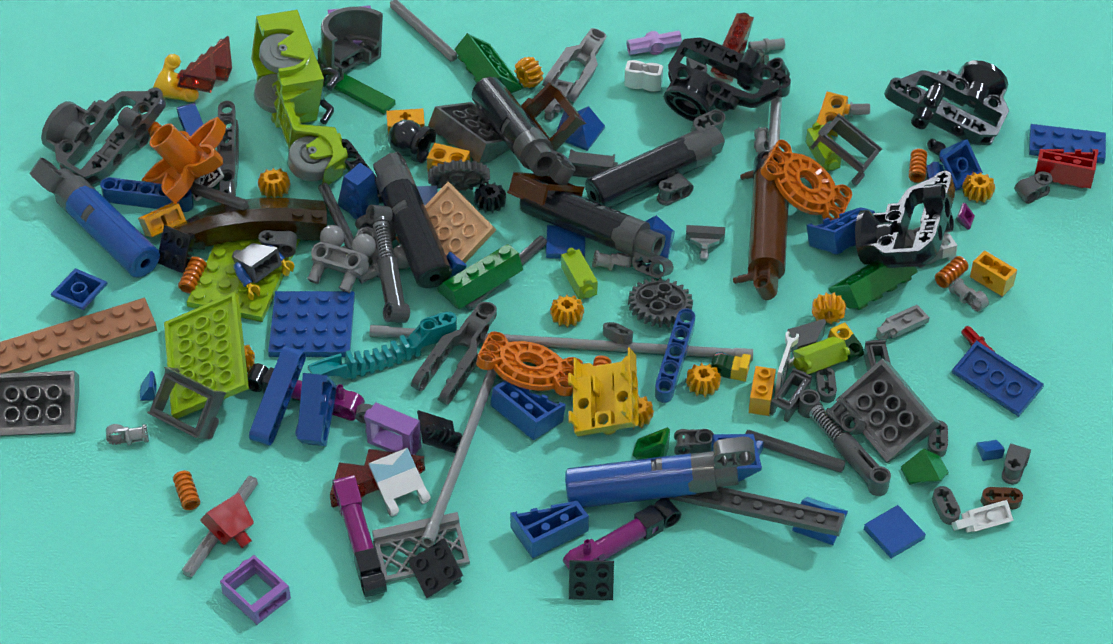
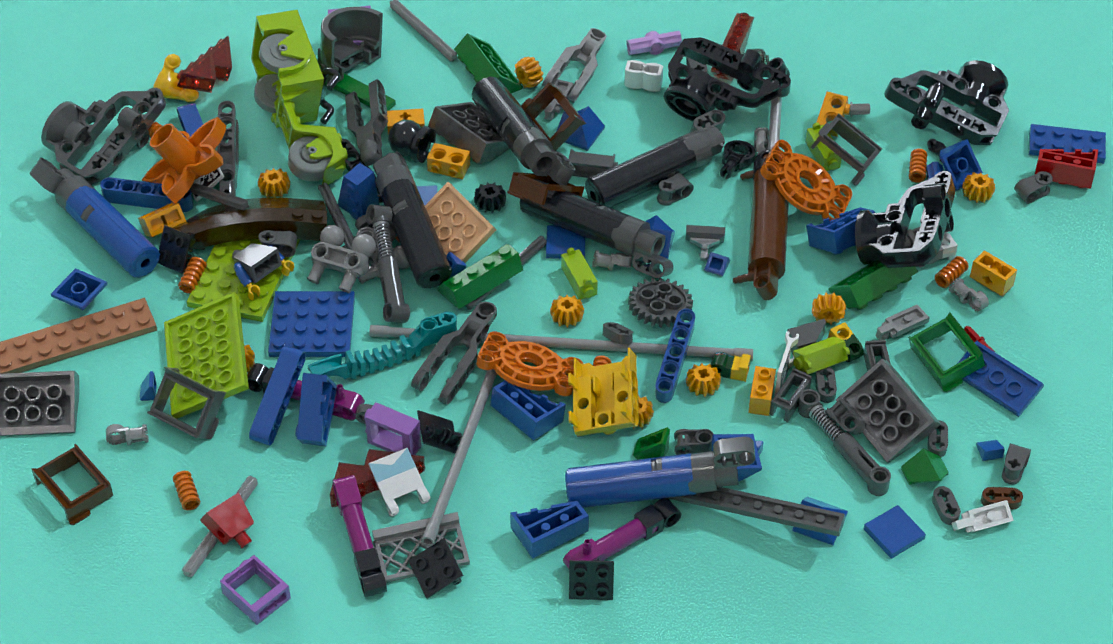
dark grey gear [428,160,490,191] -> none
dark grey axle [745,430,845,472] -> none
light grey pin [748,38,785,53] -> none
magenta slope [956,203,975,230] -> none
none -> reddish brown piece [31,444,113,525]
none -> dark grey piece [345,79,388,166]
none -> blue slope [704,252,730,276]
none -> black pin [720,140,756,179]
none -> green piece [908,312,985,392]

